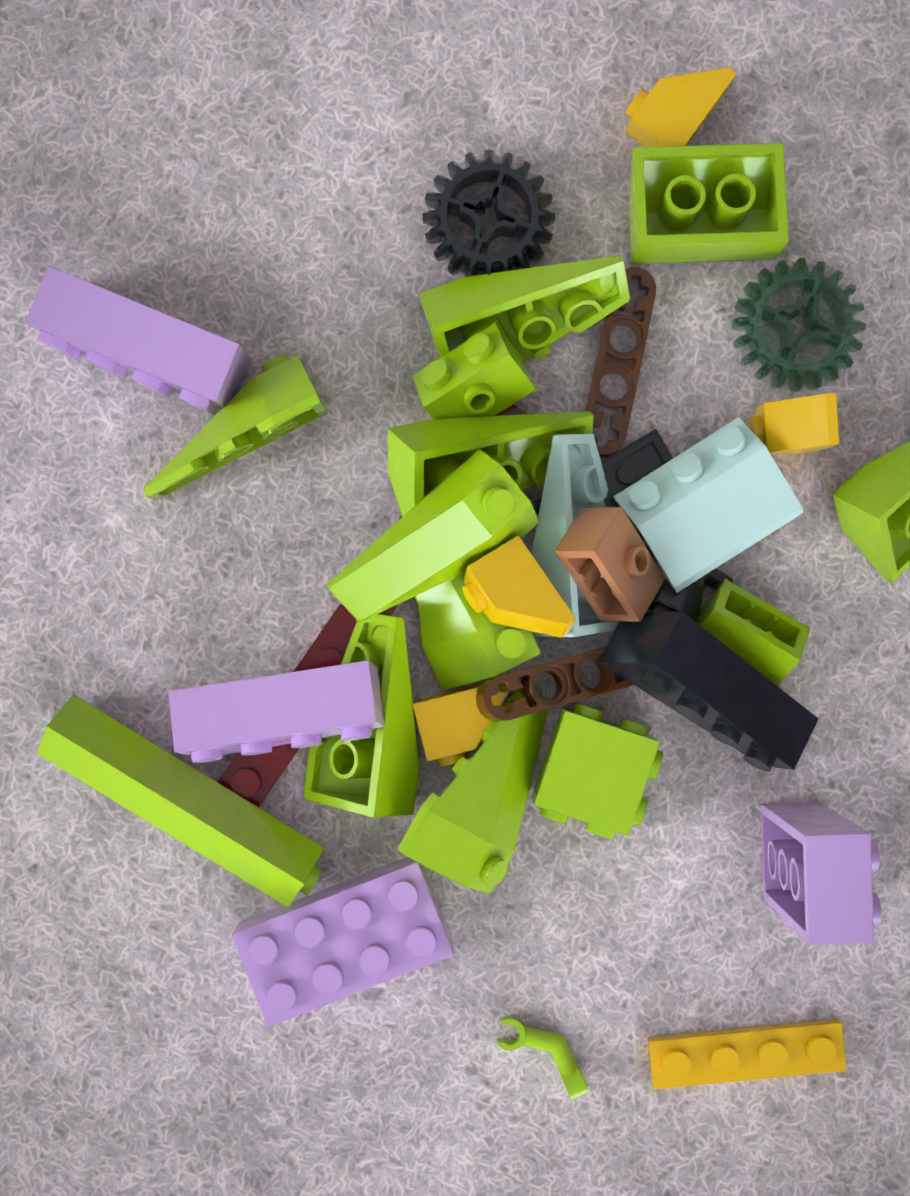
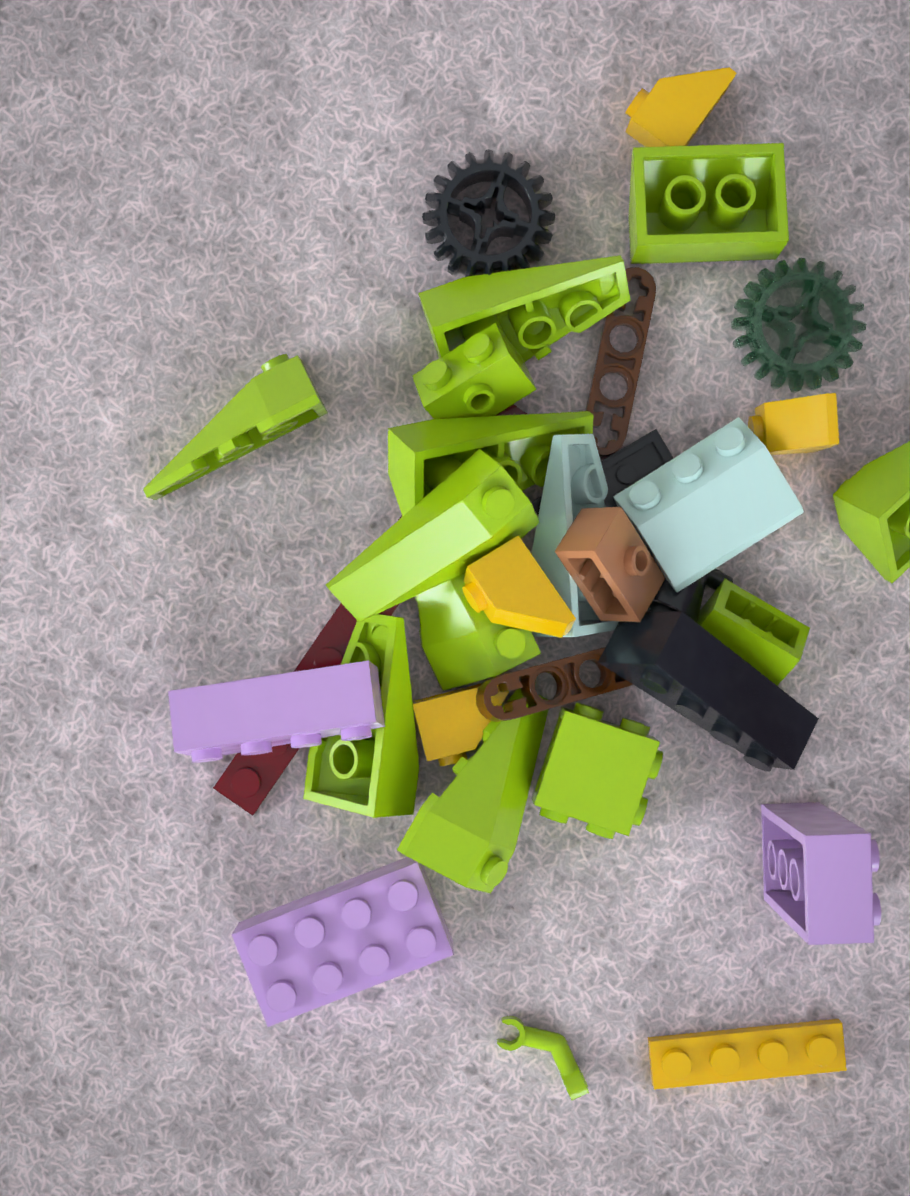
lavender brick [25,266,252,415] -> none
lime brick [37,694,325,908] -> none

